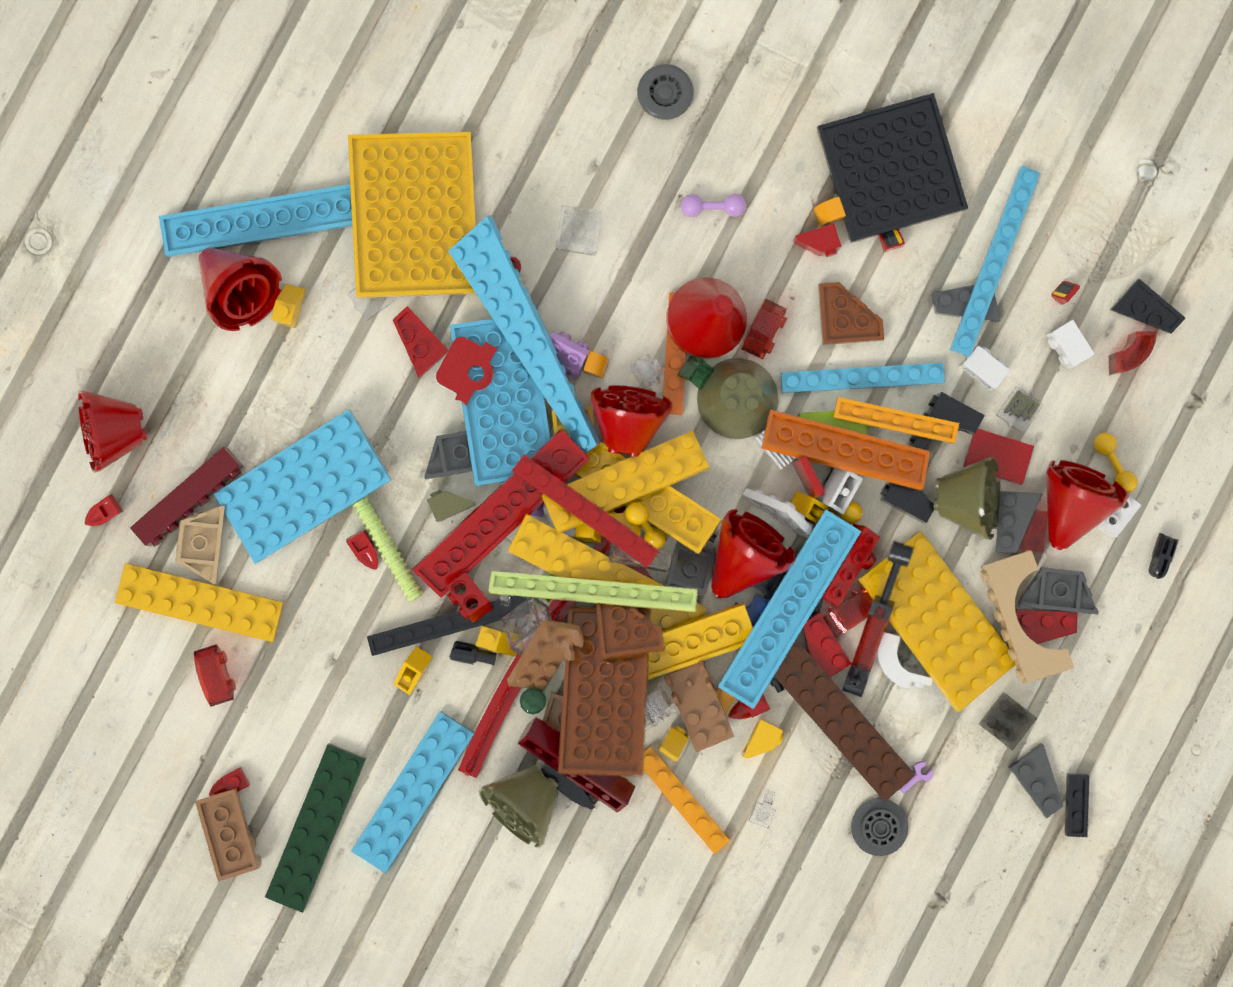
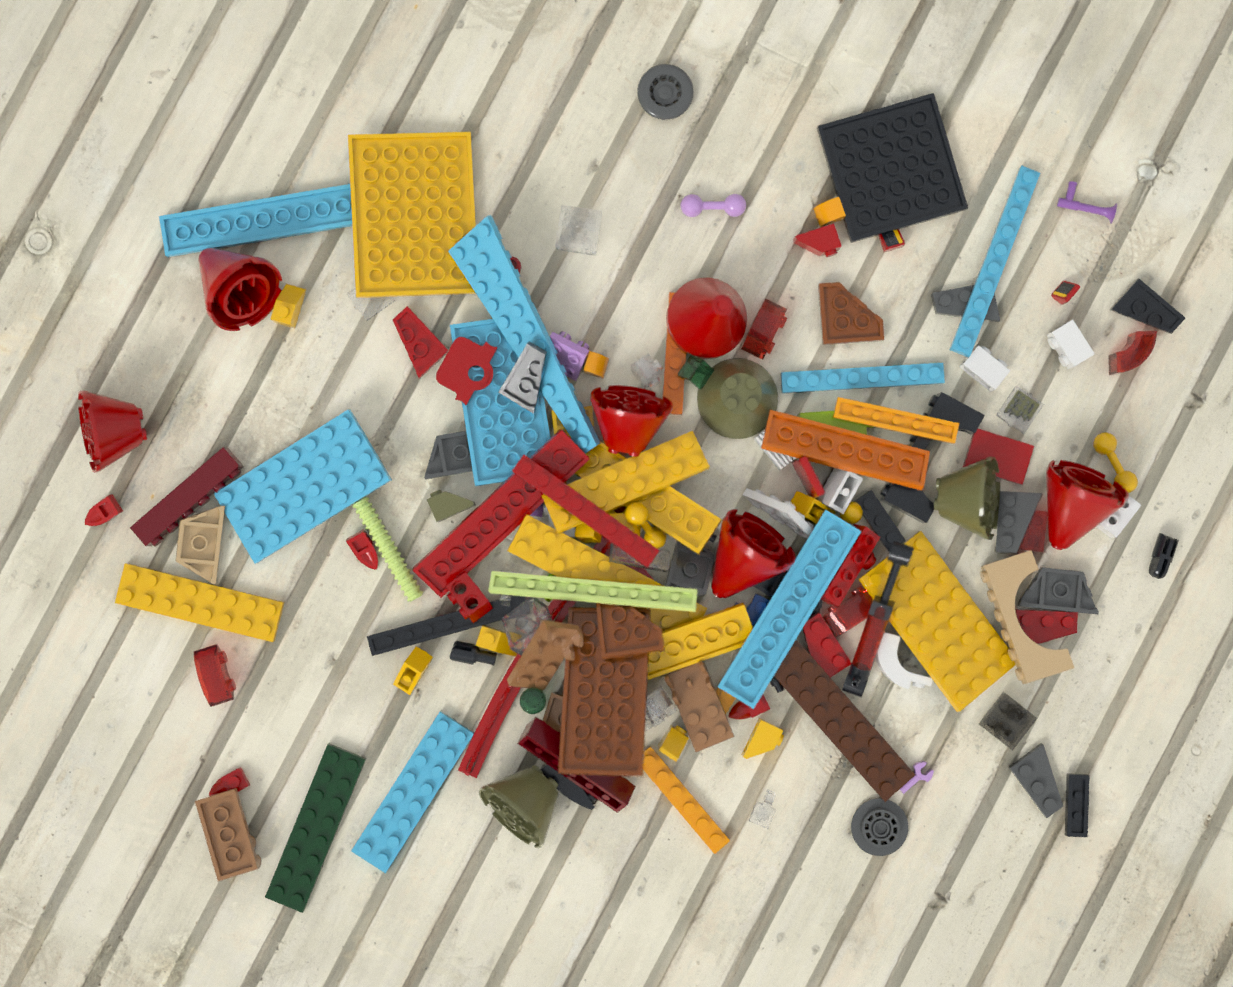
none -> wing [498,341,547,414]
none -> black plate [854,490,906,552]
none -> medium lavender piece [1057,181,1117,224]

